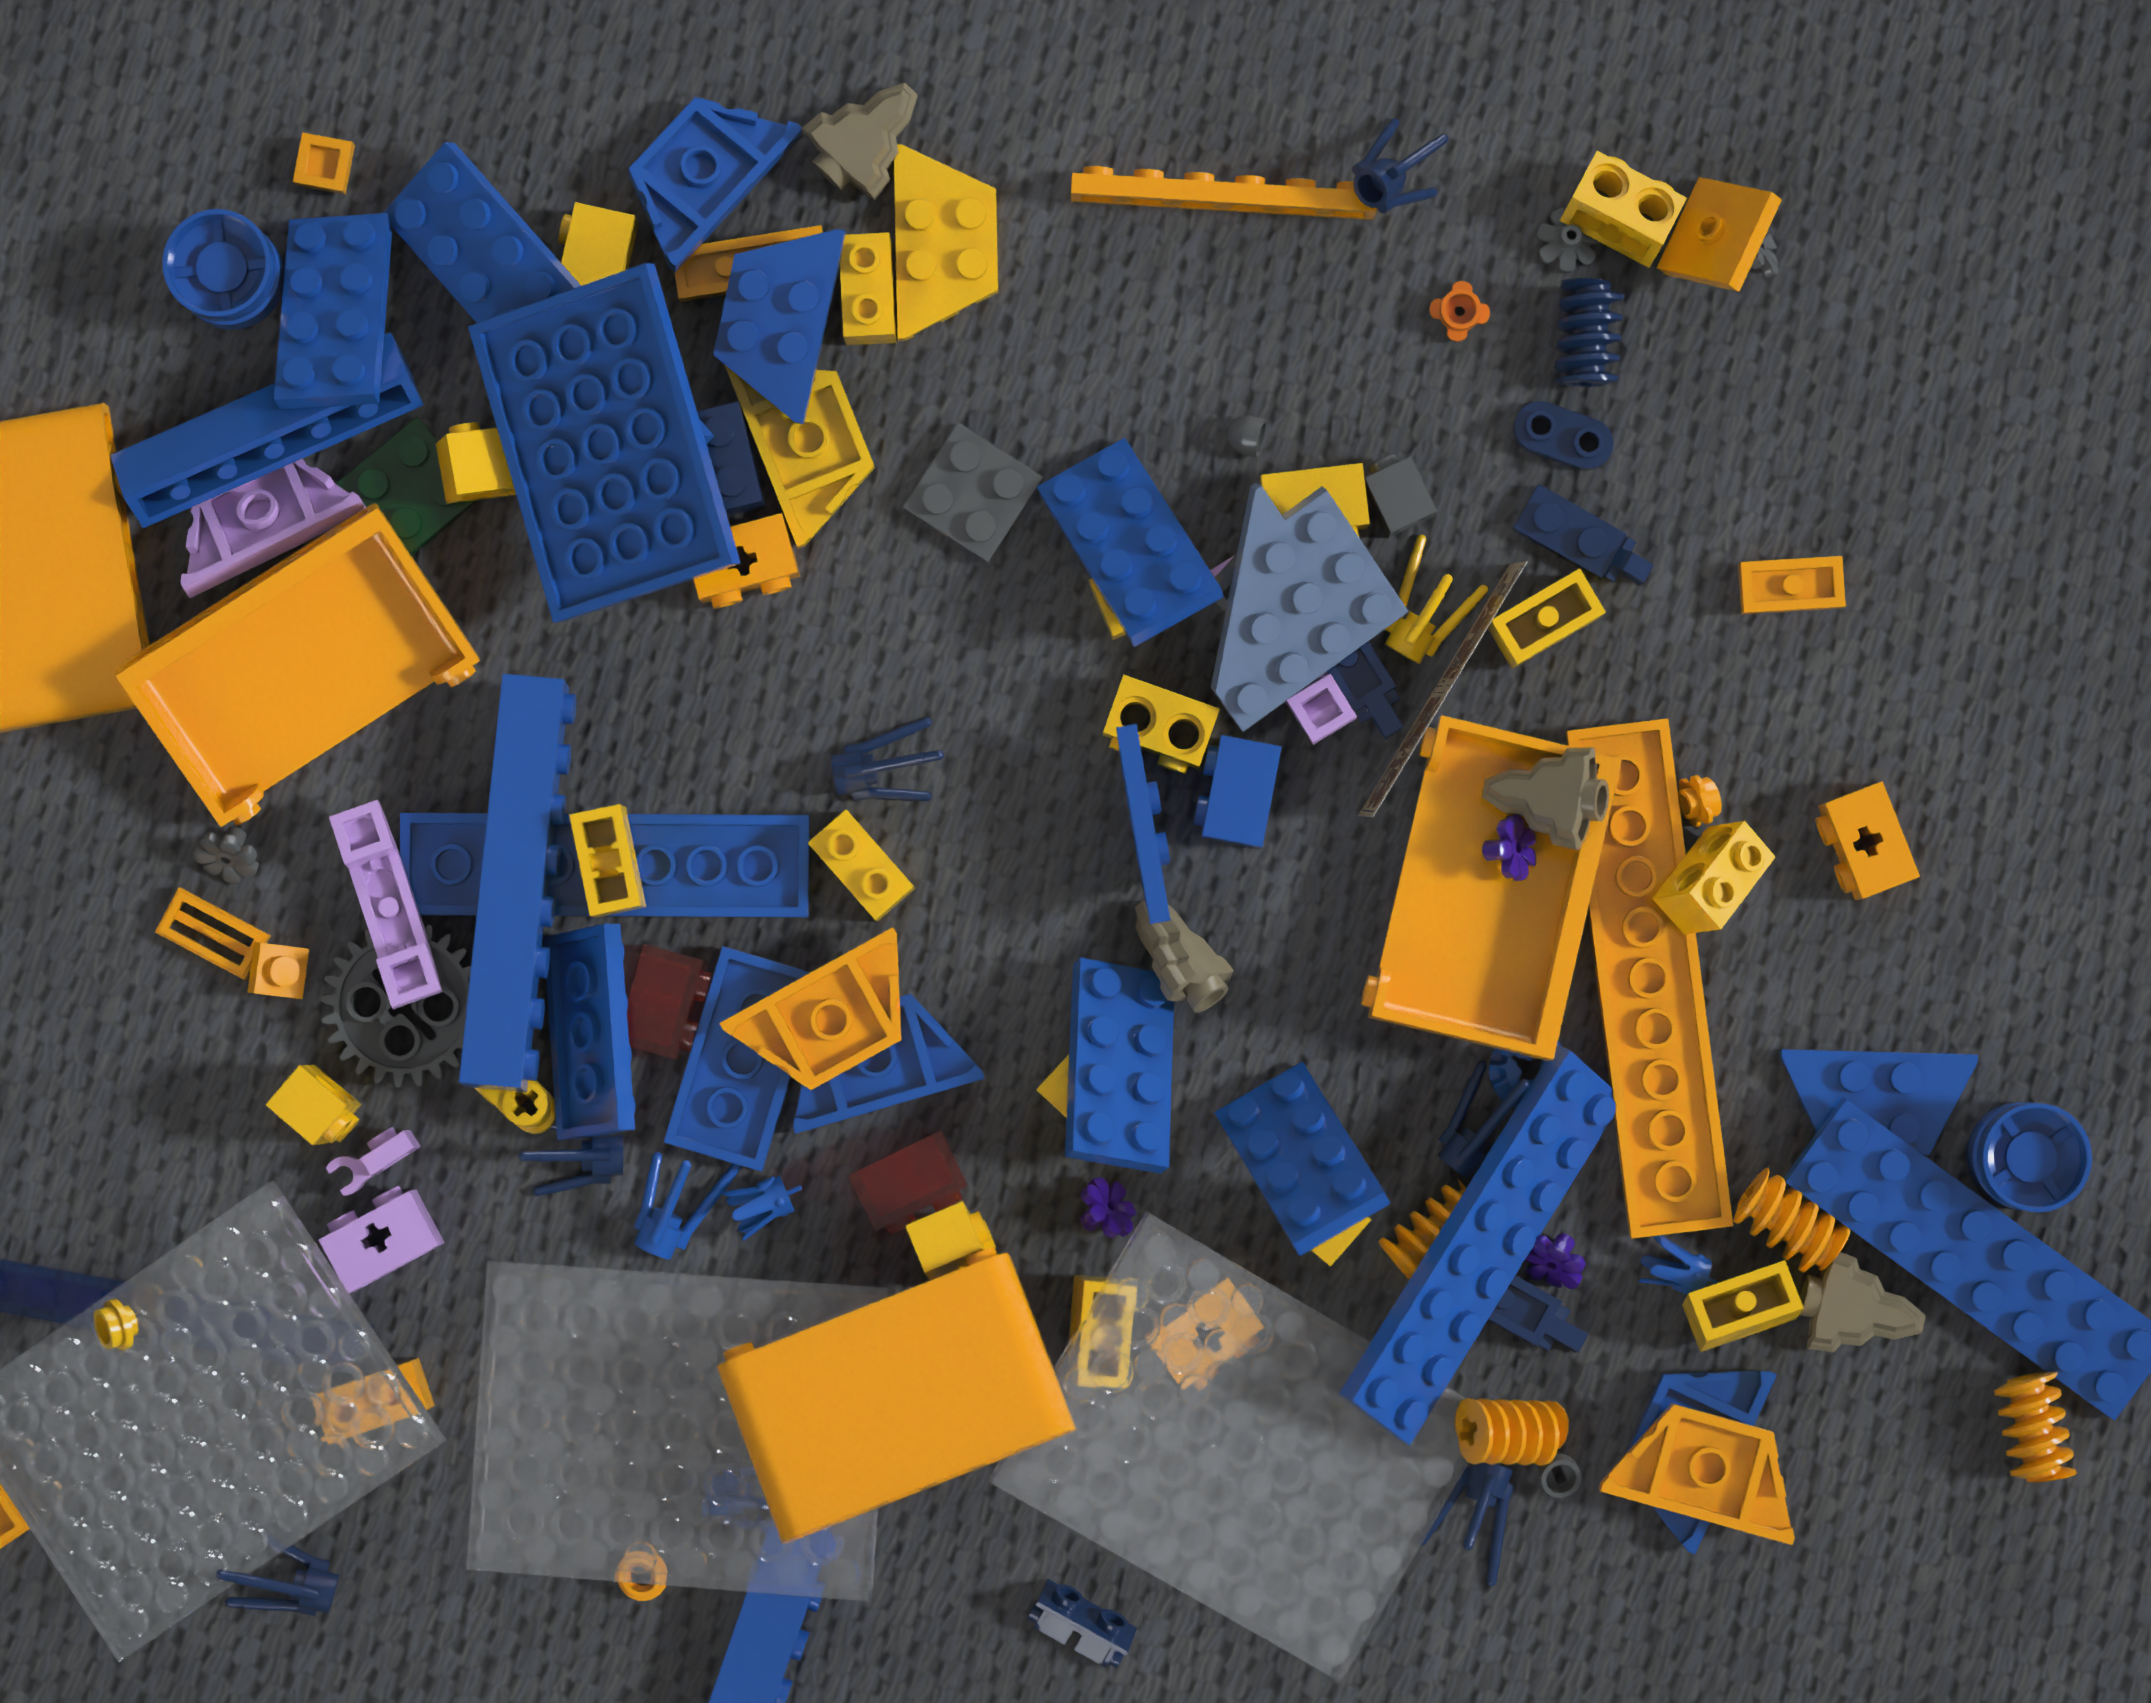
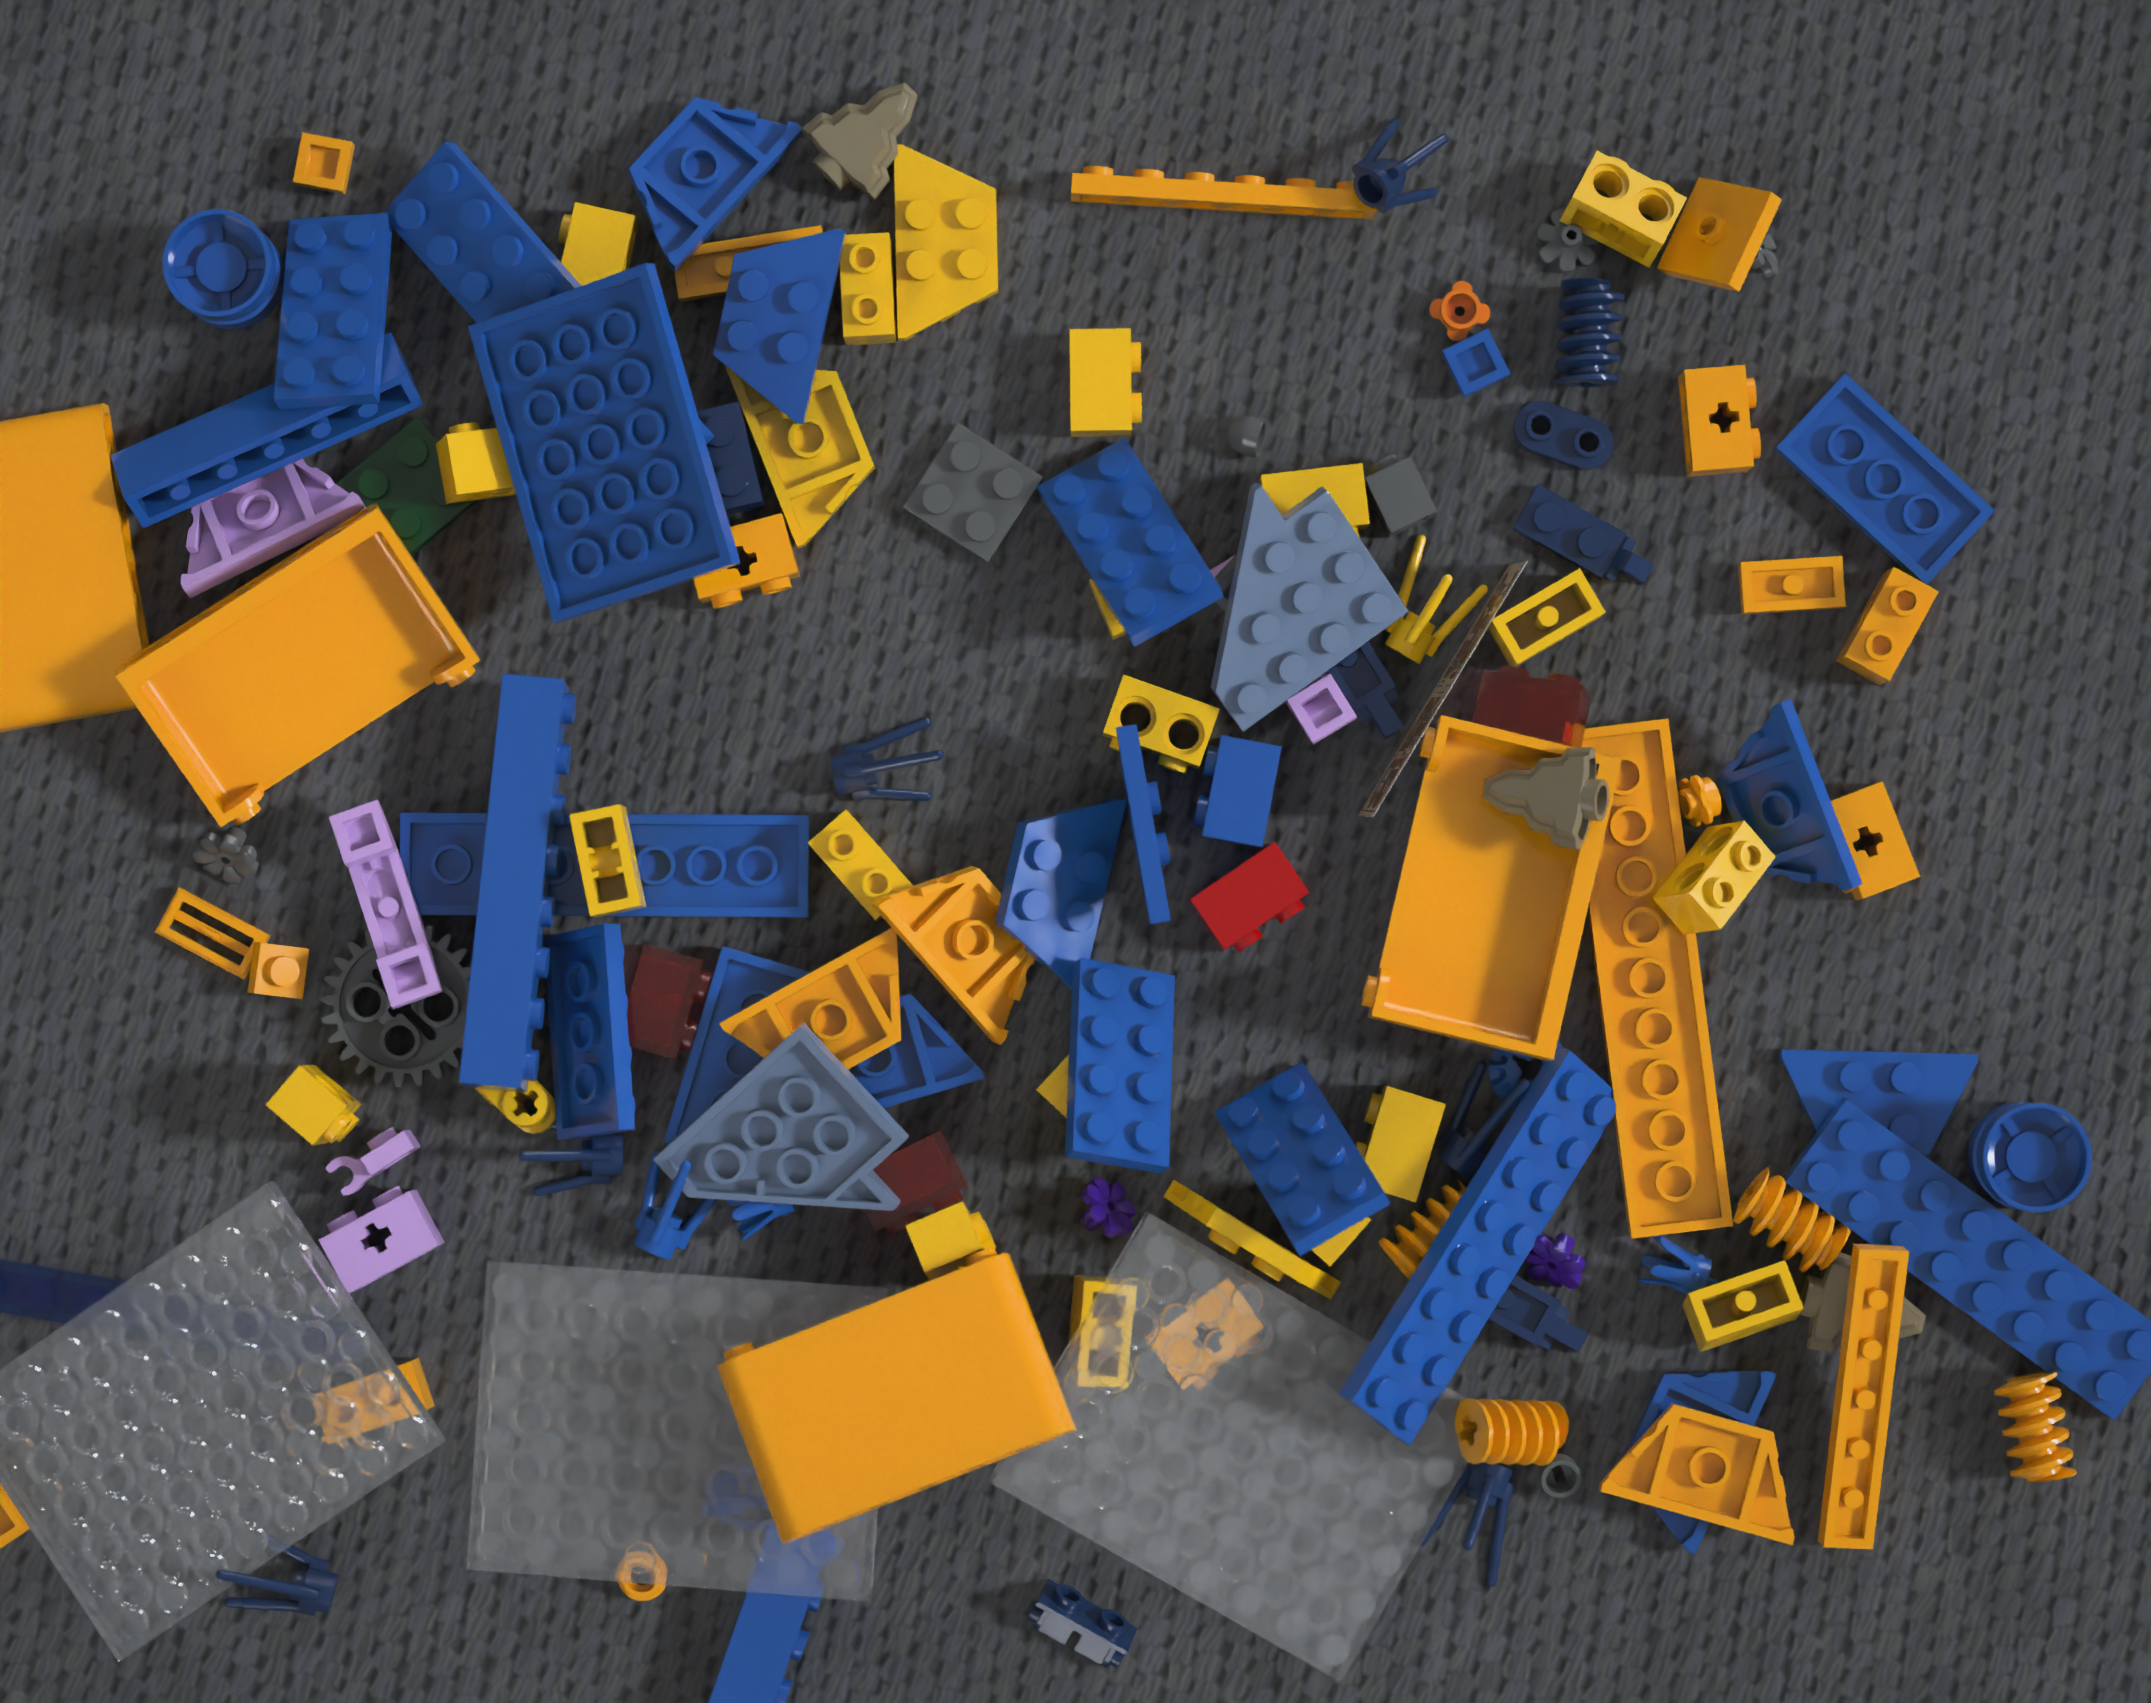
yellow plate [93,1299,138,1351] -> none
dark tan rock [1135,901,1234,1013] -> none
dark purple plant [1482,815,1536,881] -> none
none -> sand blue wing [653,1022,909,1211]
none -> light orange wing [871,866,1035,1045]
none -> blue wing [995,798,1127,990]
none -> yellow brick [1069,328,1142,437]
none -> yellow wing [1163,1179,1341,1299]
none -> red brick [1189,842,1310,953]
none -> yellow brick [1356,1085,1446,1202]
none -> blue plate [1441,329,1510,398]
none -> clear red brick [1472,666,1591,748]
none -> light orange brick [1678,365,1761,477]
none -> blue wing [1716,699,1863,890]
none -> blue plate [1774,373,1995,585]
none -> light orange plate [1818,1243,1909,1549]
none -> light orange brick [1835,567,1939,685]

